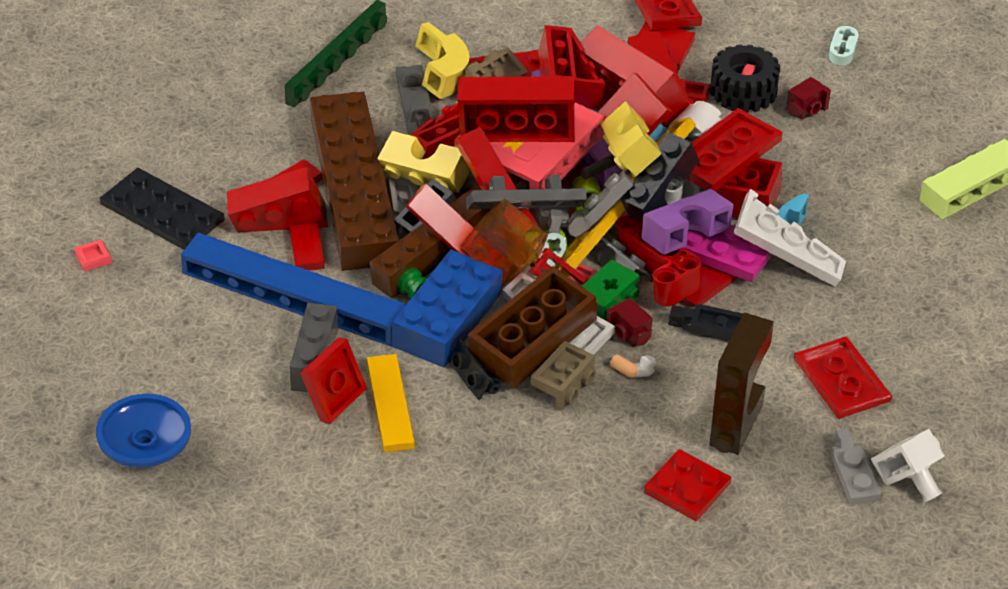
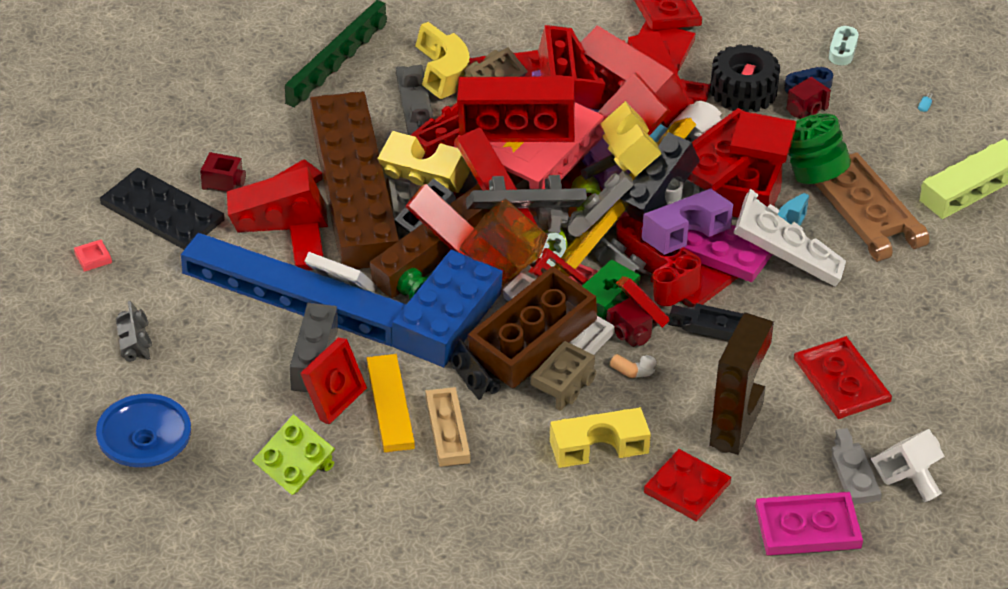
none -> dark grey hinge [116,301,152,362]
none -> dark red brick [200,152,246,192]
none -> lime hinge [252,414,335,495]
none -> white tile [305,252,377,293]
none -> tan plate [425,387,470,467]
none -> light yellow arch [550,407,651,468]
none -> red tile [615,276,670,328]
none -> red tile [729,111,797,163]
none -> dark pink plate [755,492,863,556]
none -> dark blue beam [784,67,834,94]
none -> green wheel [788,114,851,184]
none -> medium nougat hinge [815,152,929,262]
none -> medium azure piece [918,93,933,112]

